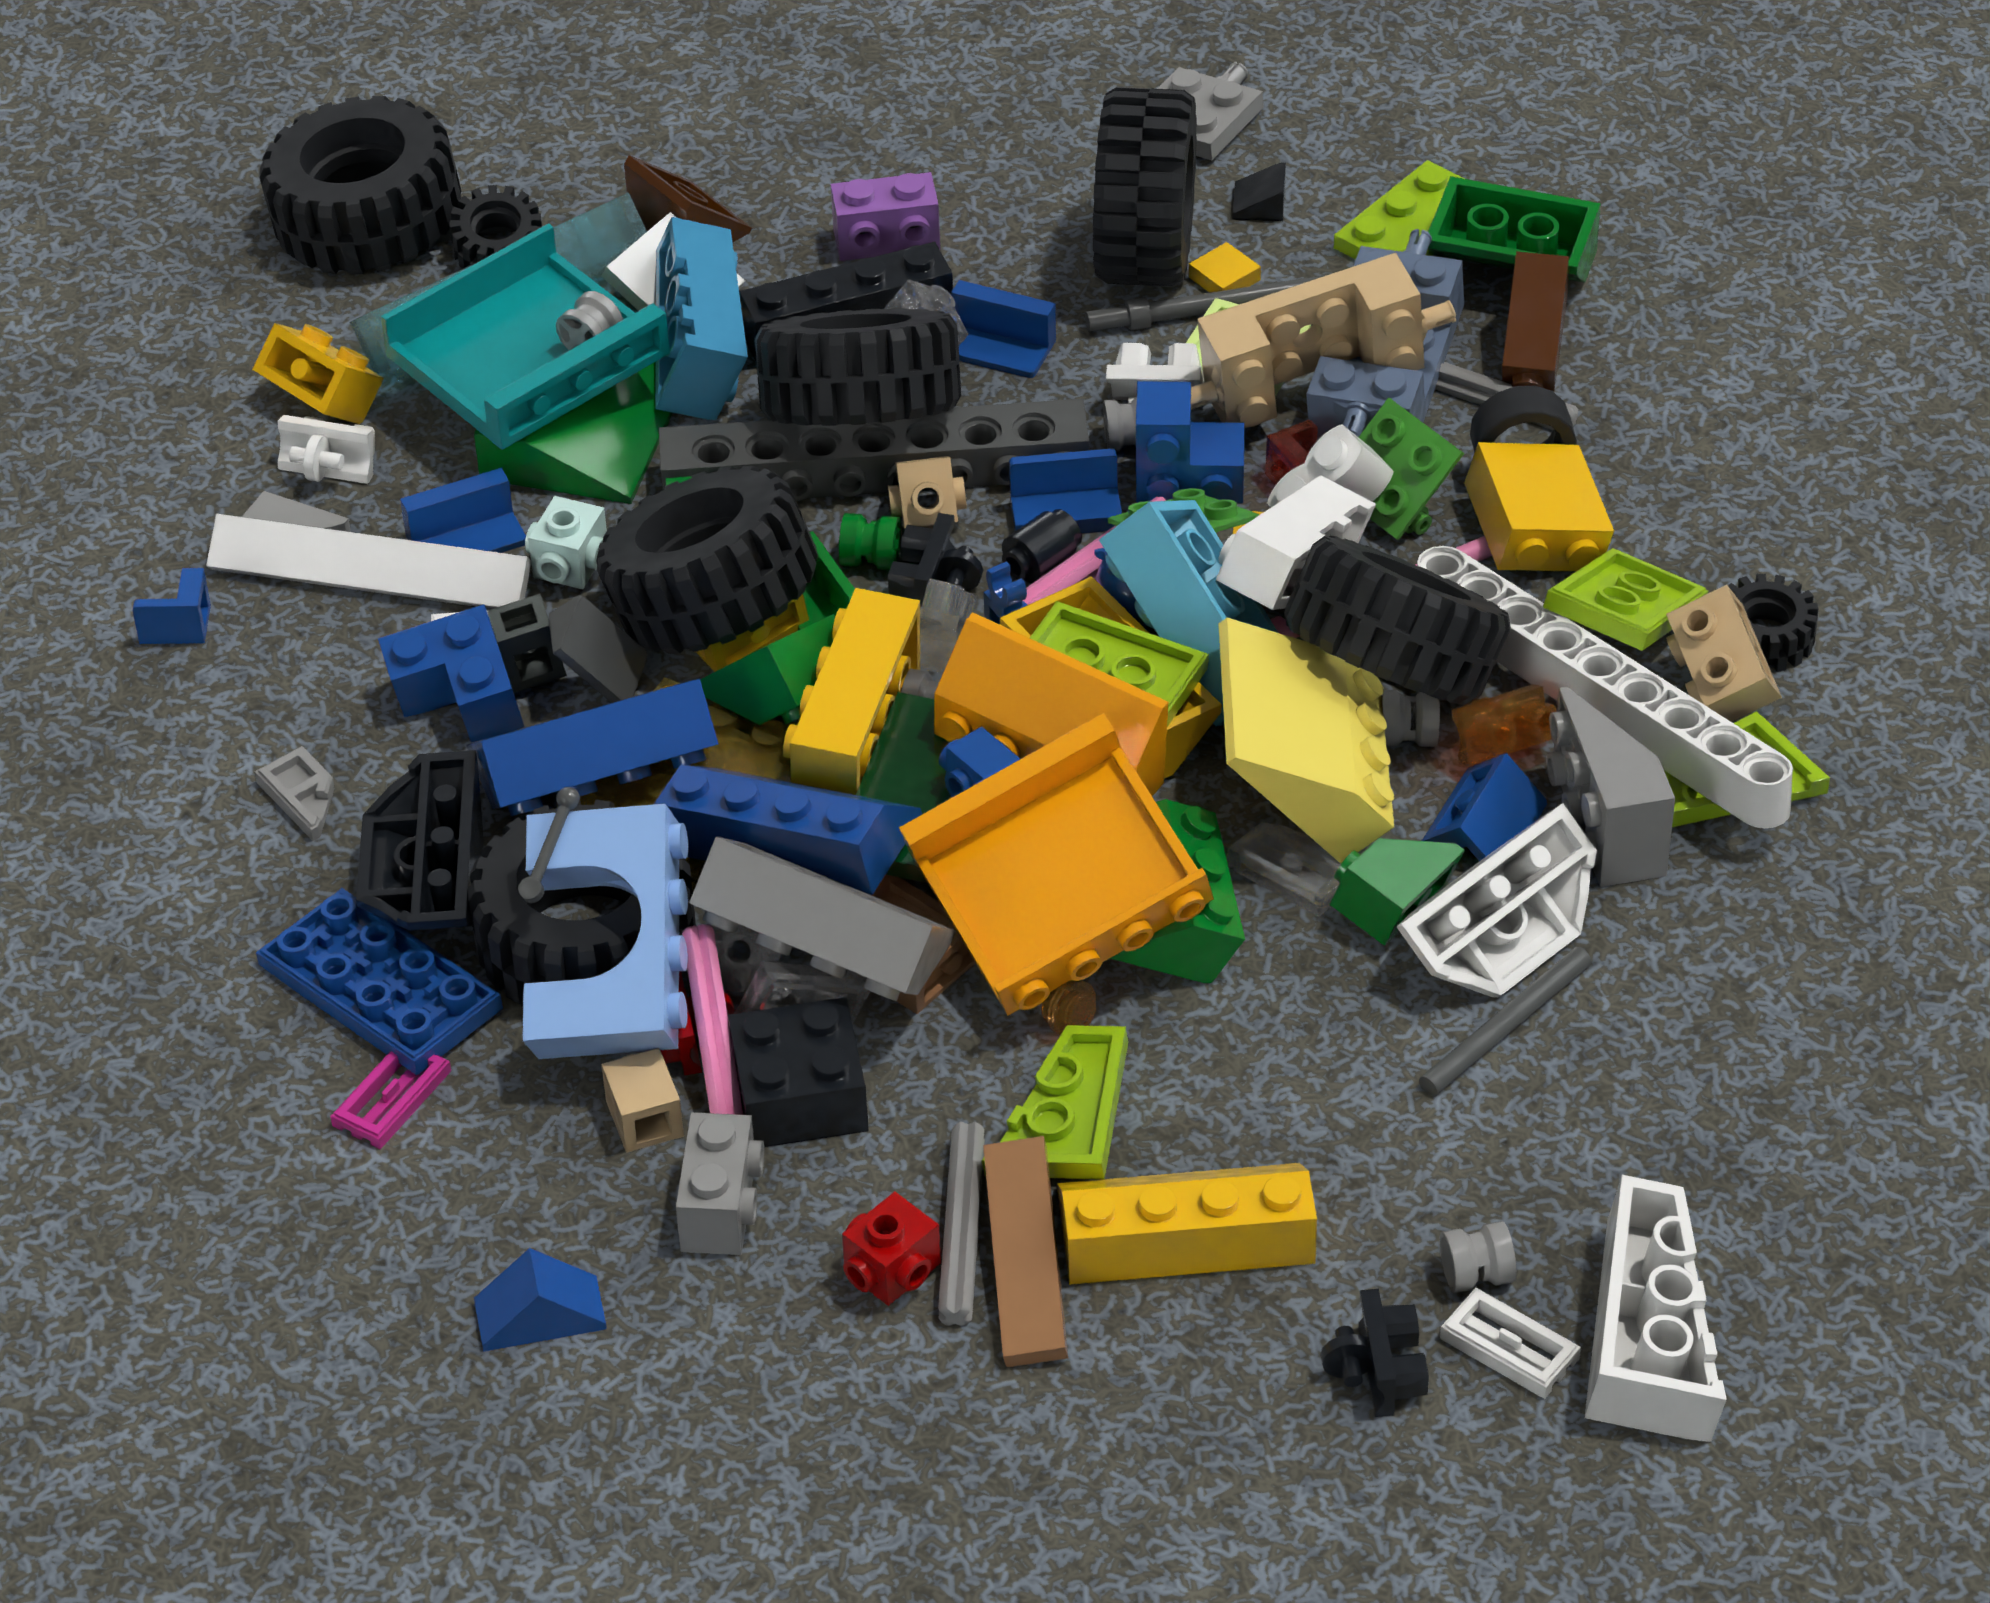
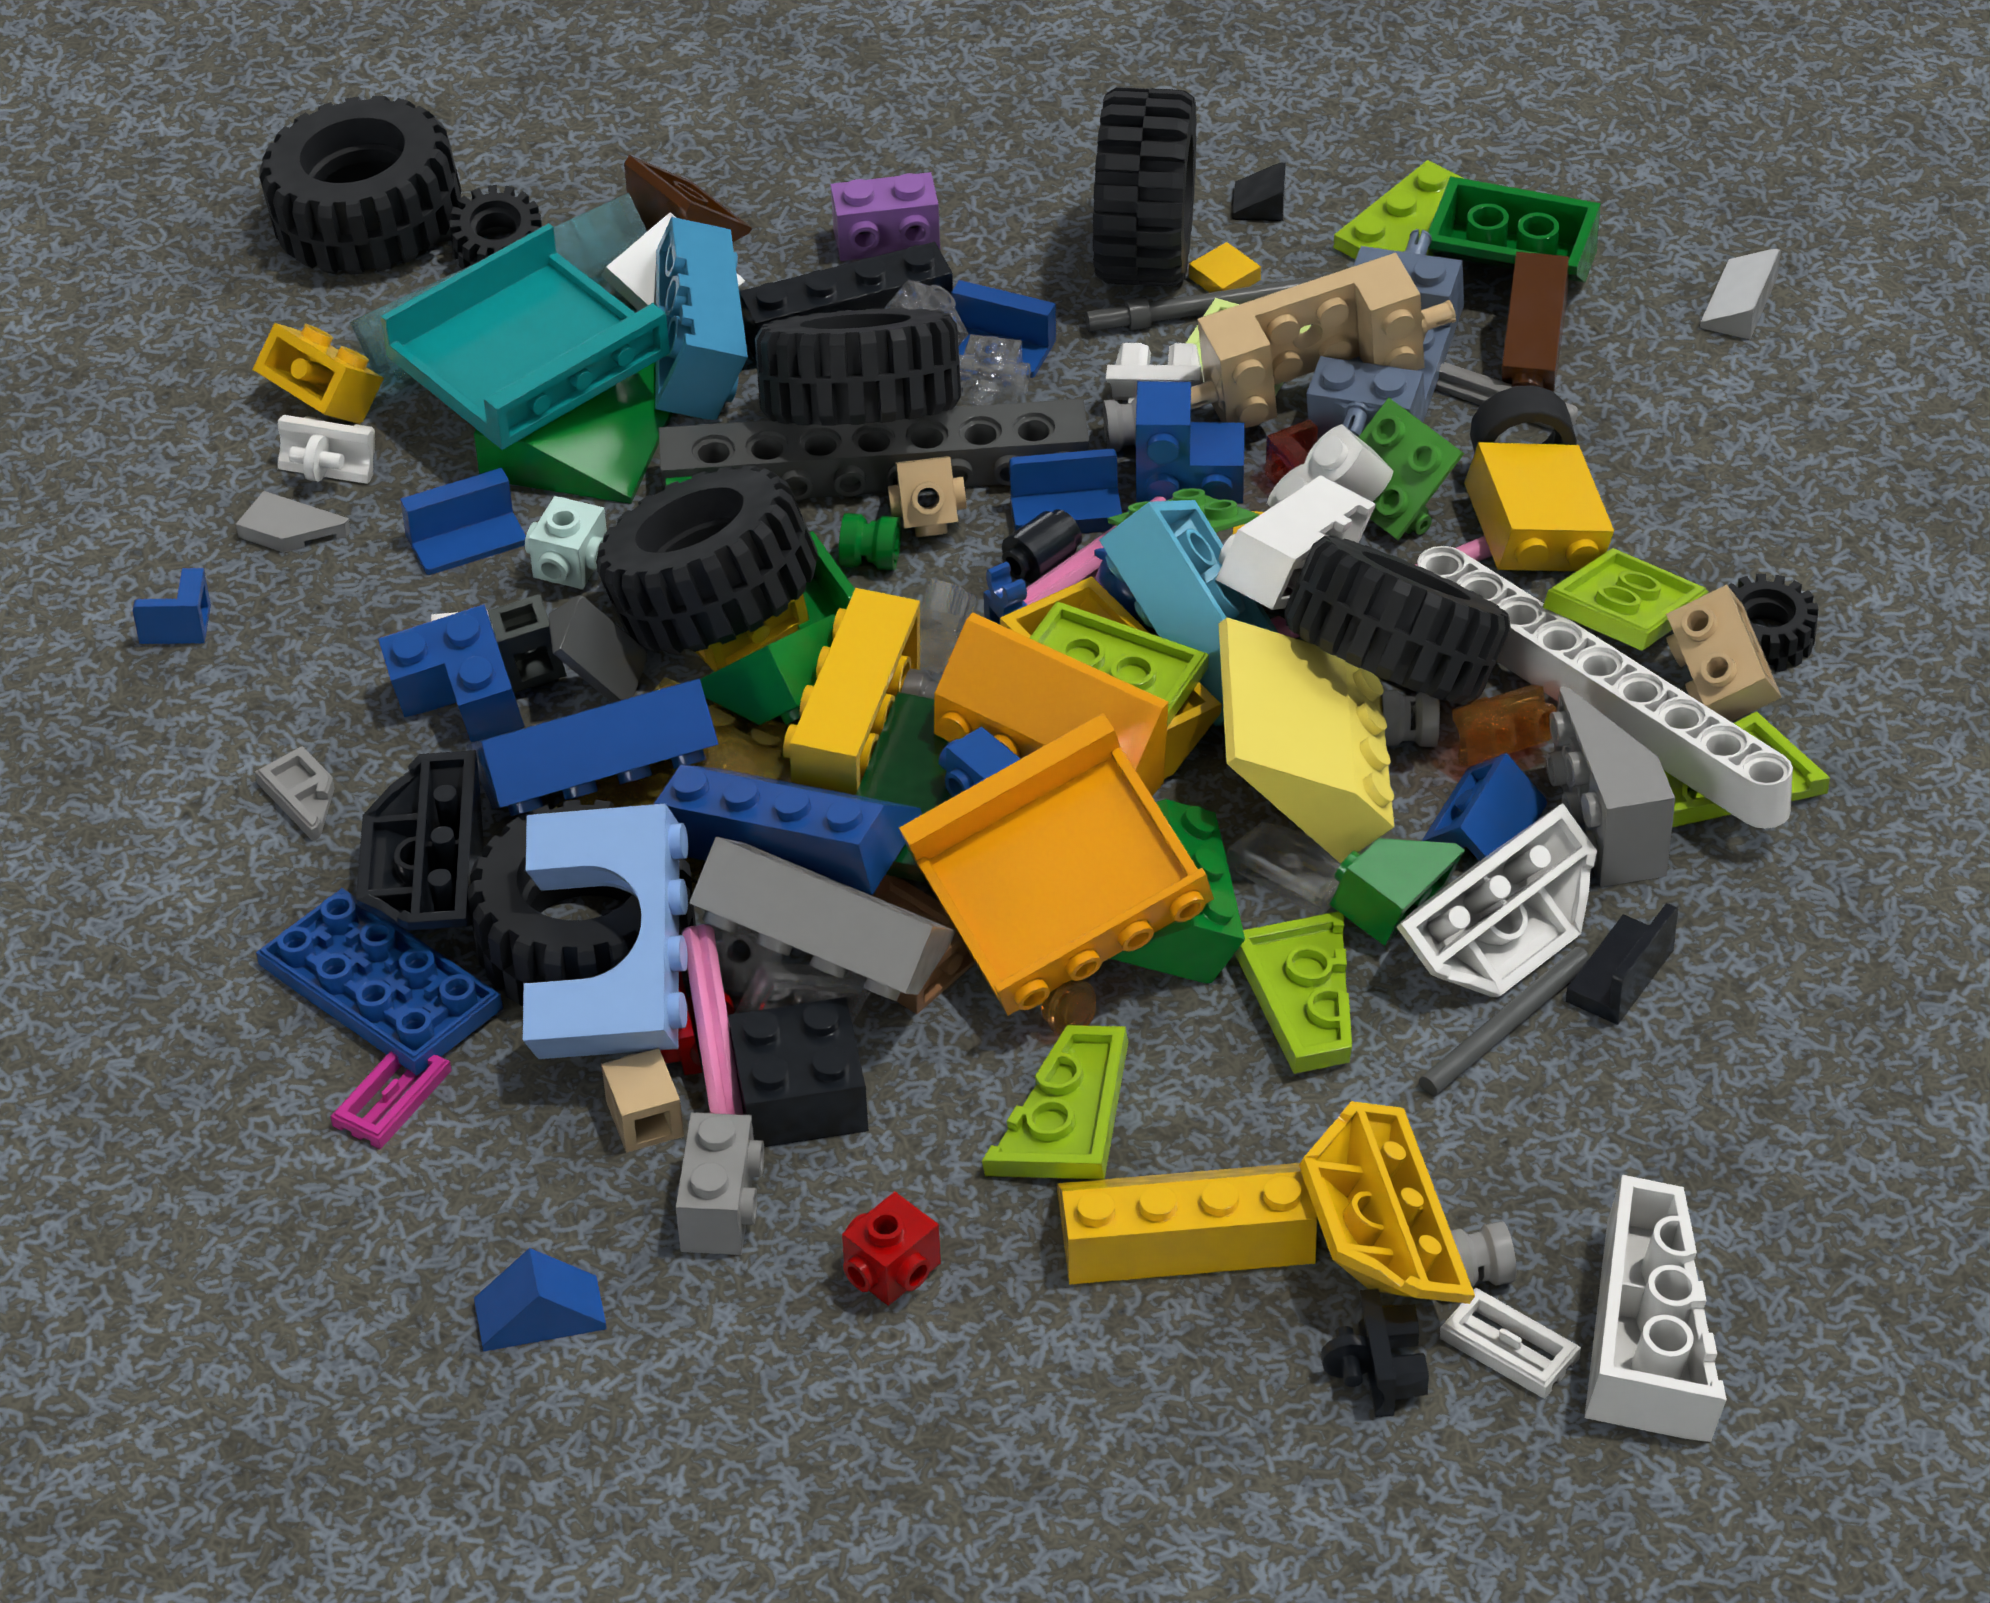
white tile [206,514,531,609] -> none
dark grey hinge [518,787,580,903] -> none
light grey wheel [556,291,623,350] -> none
black hips [888,513,983,619] -> none
light grey axle [938,1122,985,1326] -> none
medium nougat tile [983,1136,1068,1367] -> none
light grey plate [1157,62,1264,160] -> none
none -> clear brick [959,334,1031,407]
none -> lime wing [1235,911,1352,1074]
none -> yellow wedge [1299,1101,1475,1304]
none -> black panel [1566,903,1678,1025]
none -> light grey slope [1700,249,1781,340]

